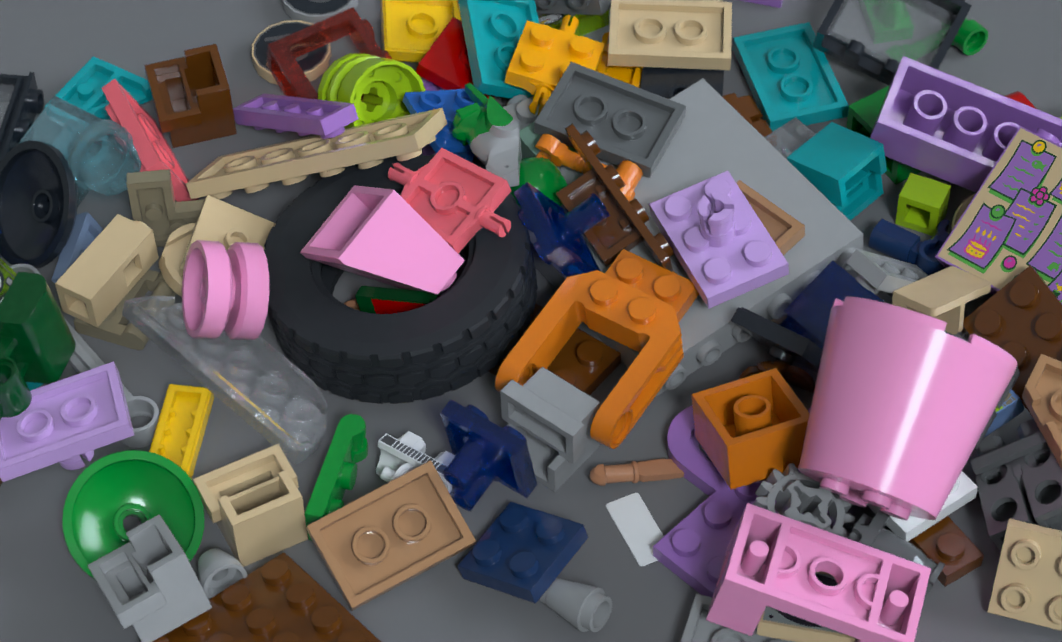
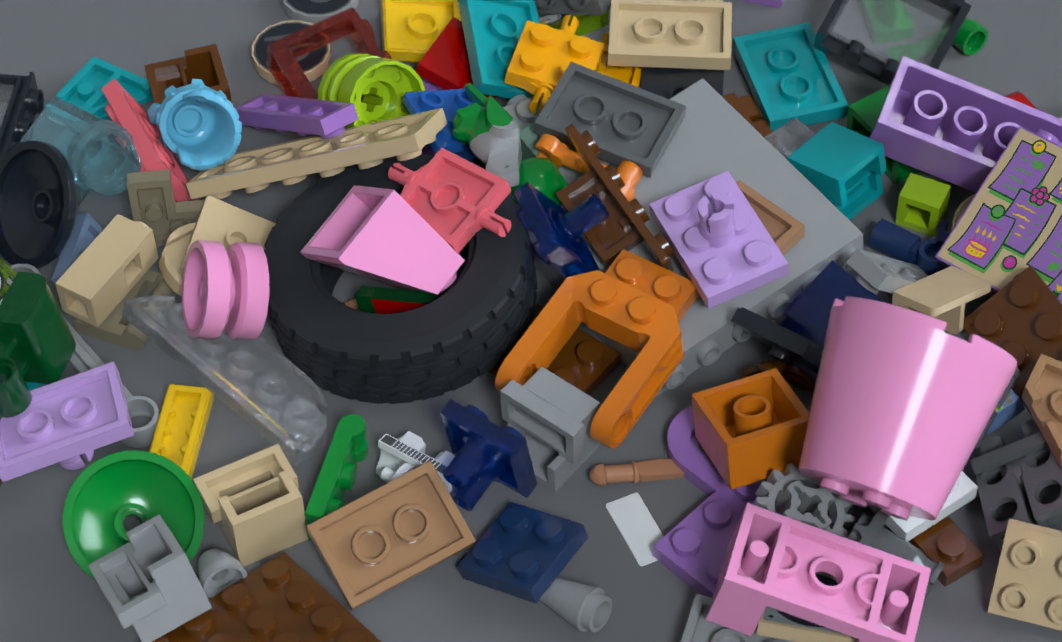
none -> medium azure hair [147,79,242,171]

